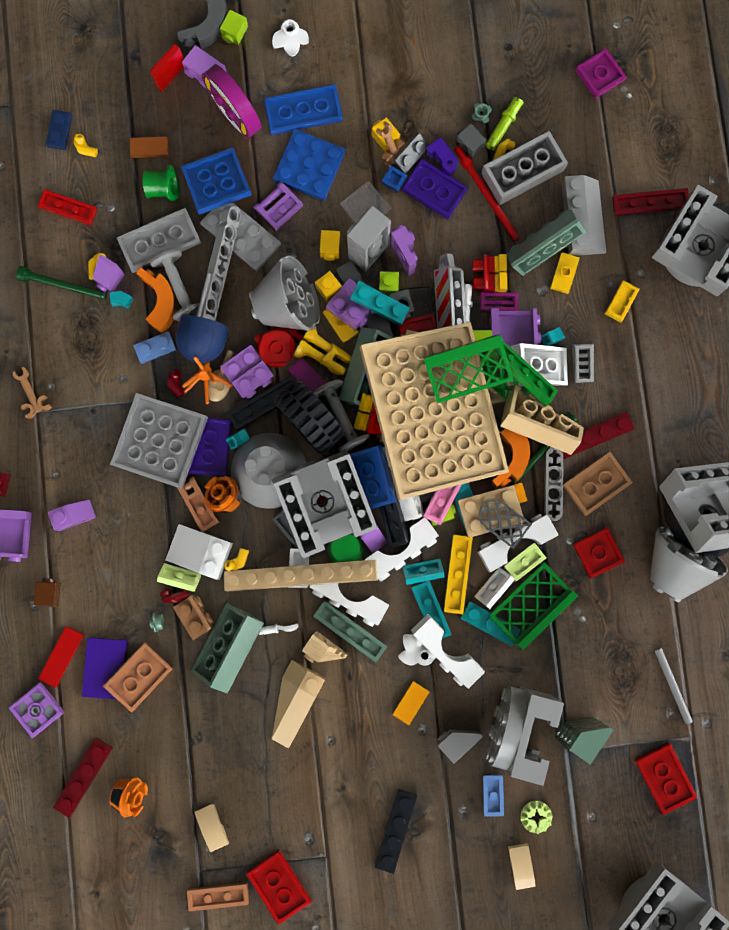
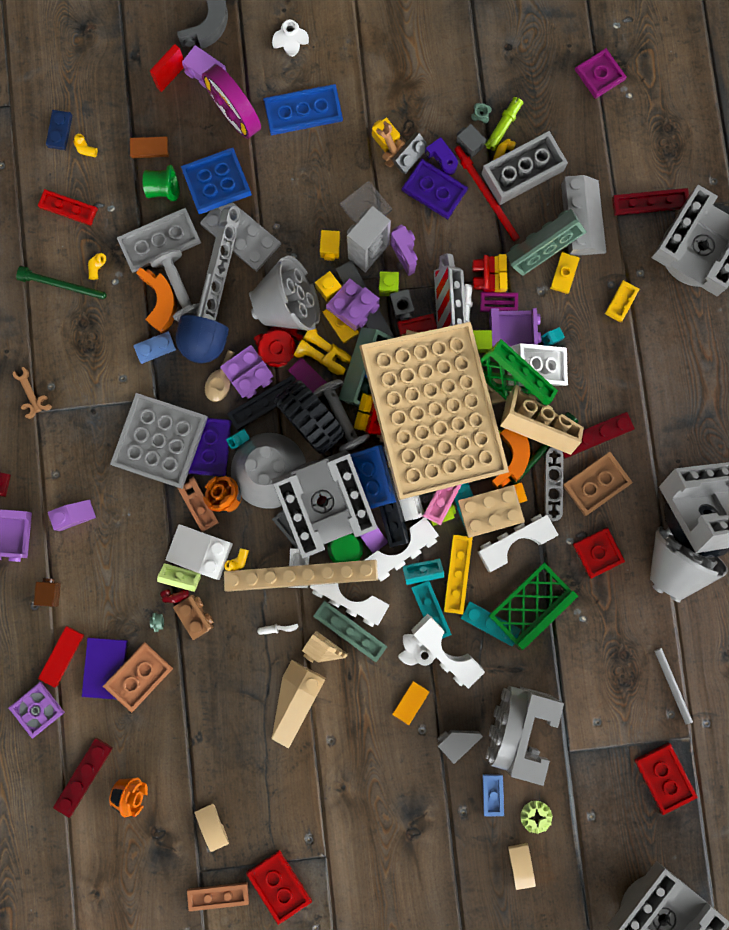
medium lavender slope [93,254,125,292] -> none
teal piece [109,291,134,309] -> none
dark red arm [167,369,184,399] -> none
orange plant [182,356,233,404] -> none
sand green slope [190,603,264,693] -> none
lime brick [220,10,248,45] -> none
medium lavender plate [253,182,303,231] -> none
blue plate [273,129,346,201] -> none
teal plate [350,281,409,326] -> none
black plate [375,789,417,874] -> none
blue plate [382,166,407,193] -> none
green fence [423,334,514,404] -> none
white plate [474,567,515,609] -> none
dark grey window [479,500,532,549] -> none
yellowish green plate [503,543,546,582] -> none
sand green slope [555,717,613,765] -> none
light grey slope [572,343,594,383] -> none

